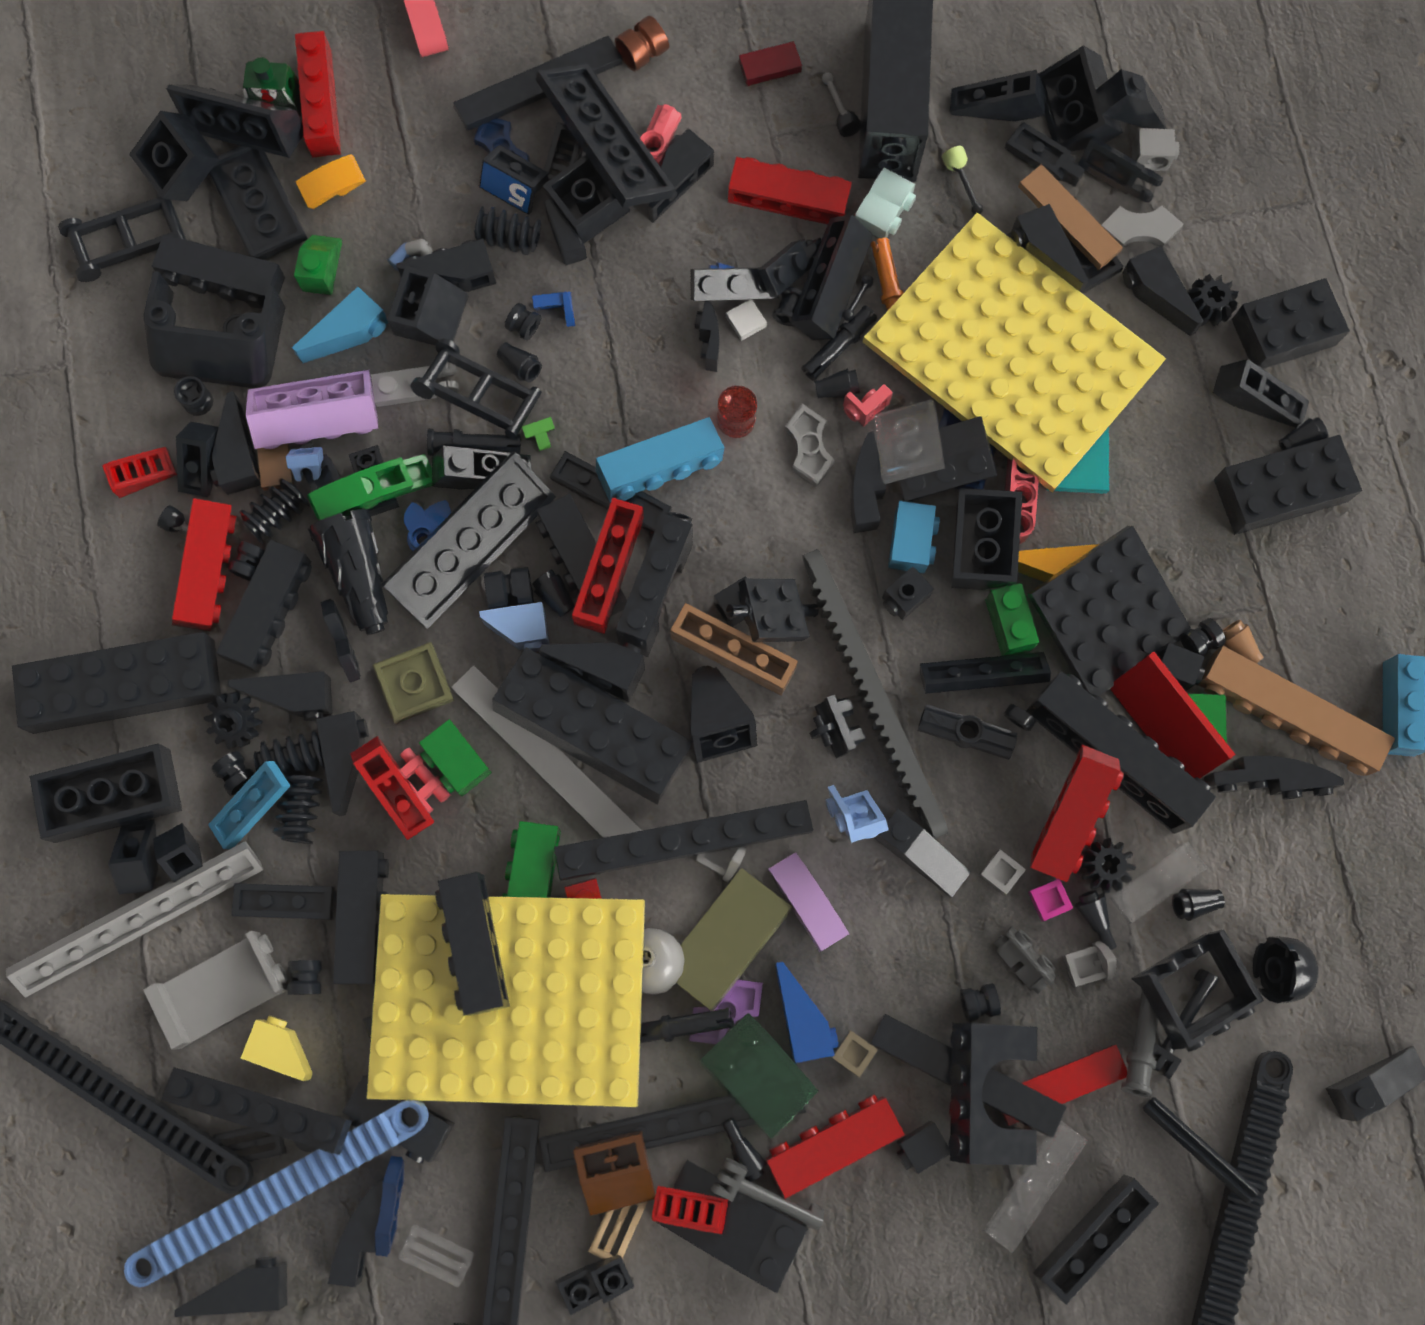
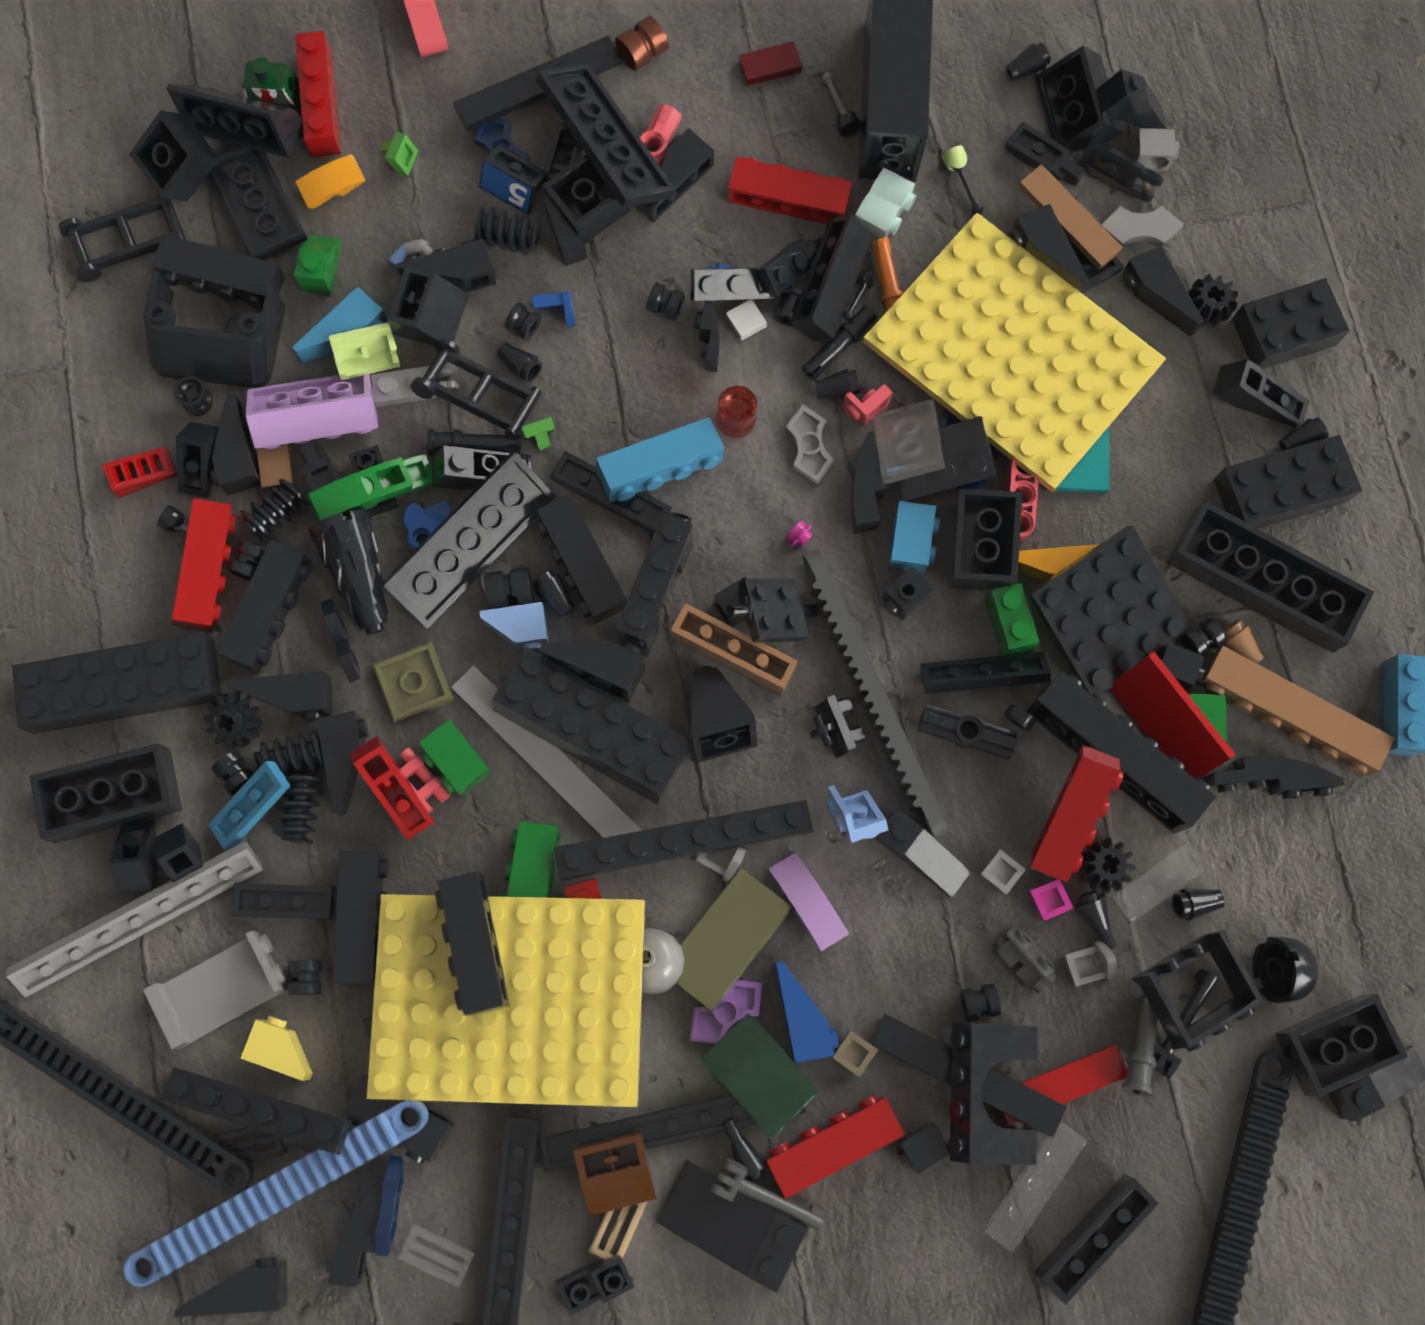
medium blue tile [286,447,324,481] -> none
red brick [572,497,644,634] -> none
black pin [640,1007,734,1044] -> none
red slope [652,1186,728,1235] -> none
black slope [950,70,1046,122] -> none
black axle [1143,1097,1259,1203] -> none
none -> yellowish green hinge [329,322,400,380]
none -> bright green tile [378,132,418,176]
none -> black wheel [646,282,685,321]
none -> dark pink plate [785,520,813,549]
none -> black cone [1005,42,1051,81]
none -> black brick [1167,501,1374,653]
none -> black brick [1275,994,1408,1097]

